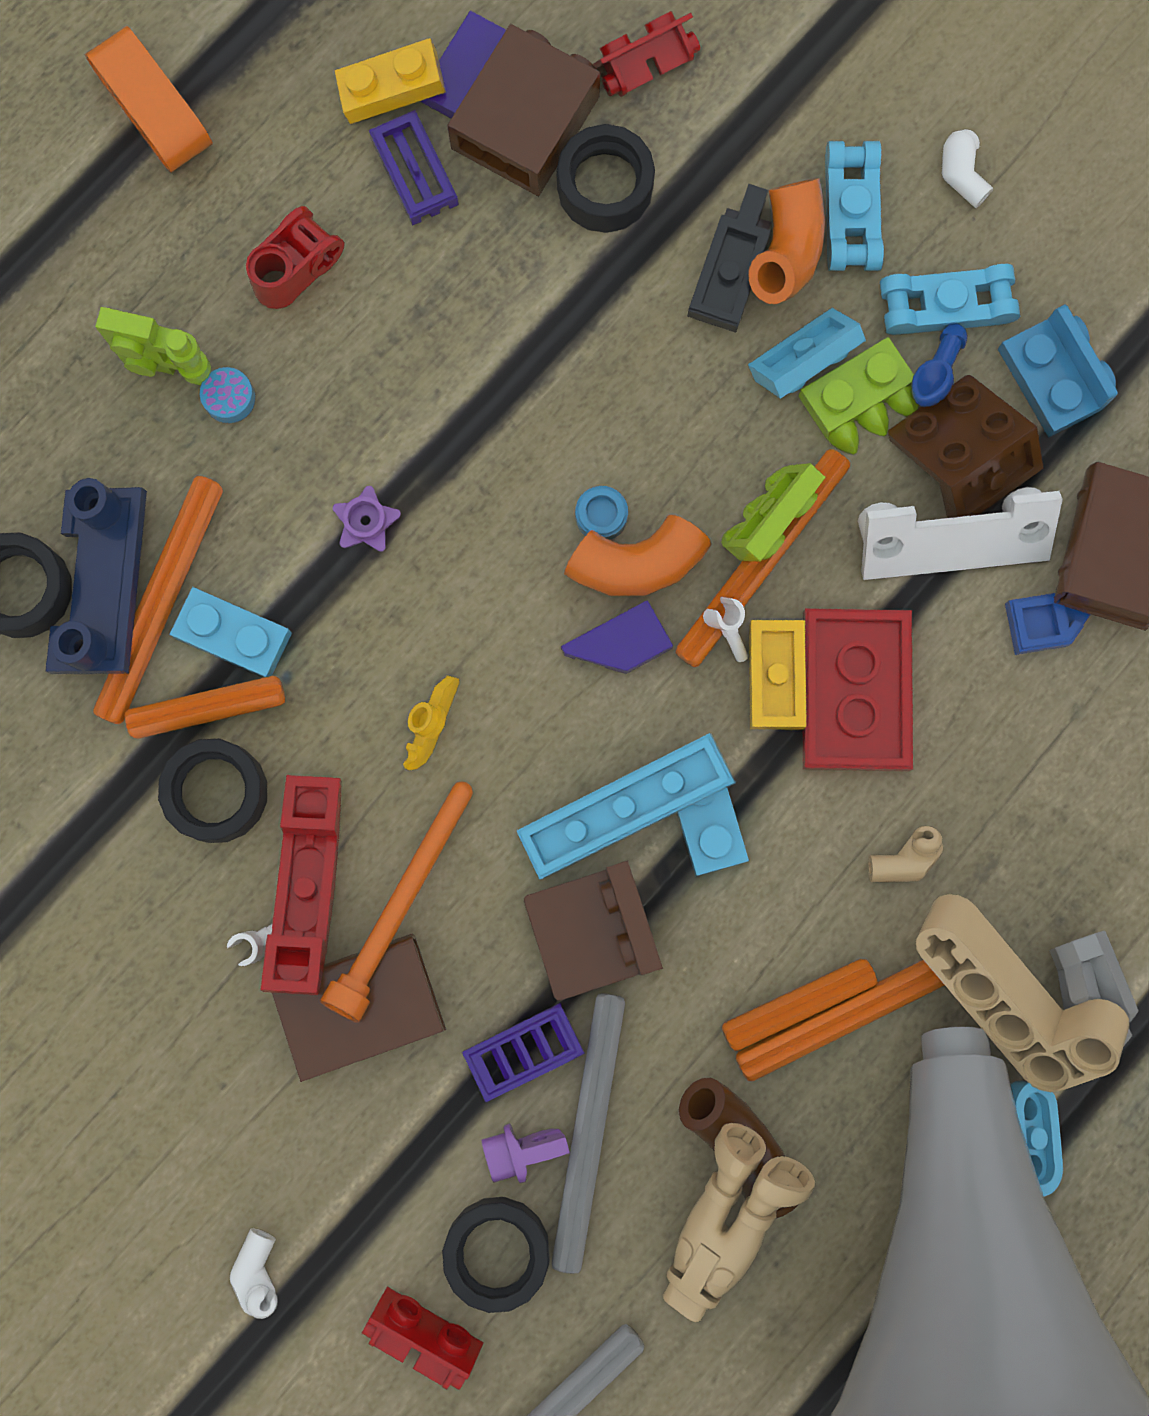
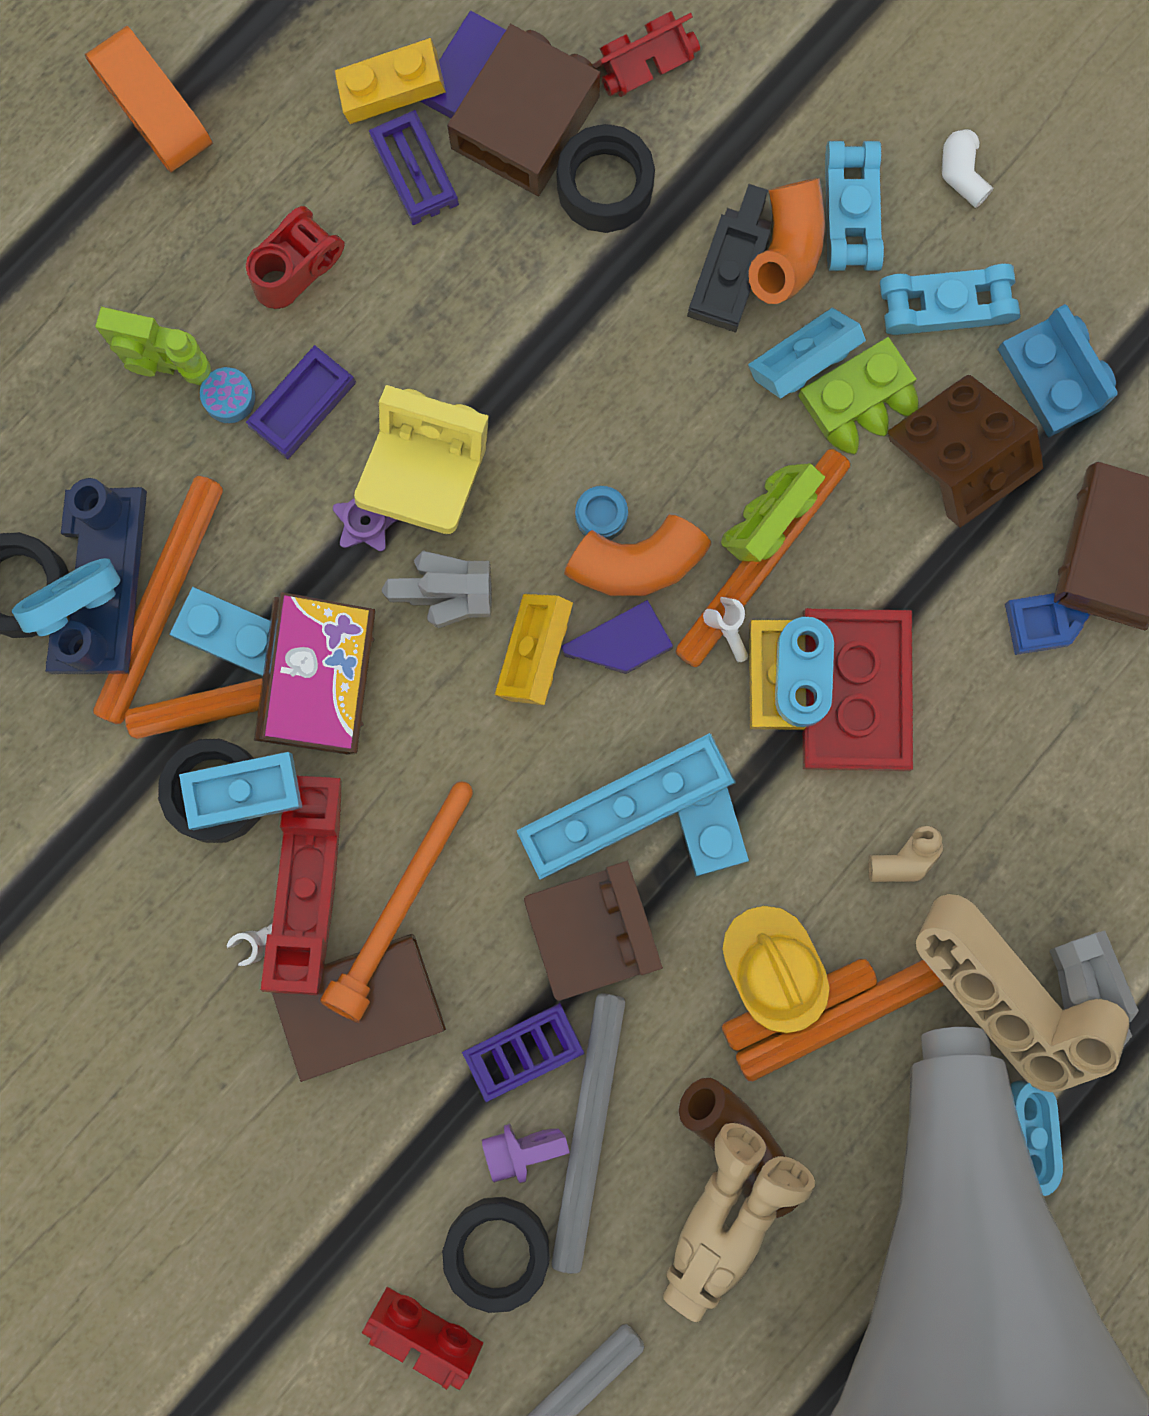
white arm [230,1228,278,1319] -> none
yellow piece [403,676,459,770] -> none
white brick [858,487,1062,580] -> none
blue piece [911,324,968,407] -> none
none -> medium azure plate [12,558,120,636]
none -> medium azure plate [179,752,302,830]
none -> dark purple tile [246,345,356,460]
none -> piece [254,592,376,755]
none -> light yellow bracket [354,385,489,534]
none -> light grey rock [382,551,492,629]
none -> yellow plate [494,594,573,705]
none -> yellow piece [722,906,830,1034]
none -> medium azure plate [775,617,834,727]

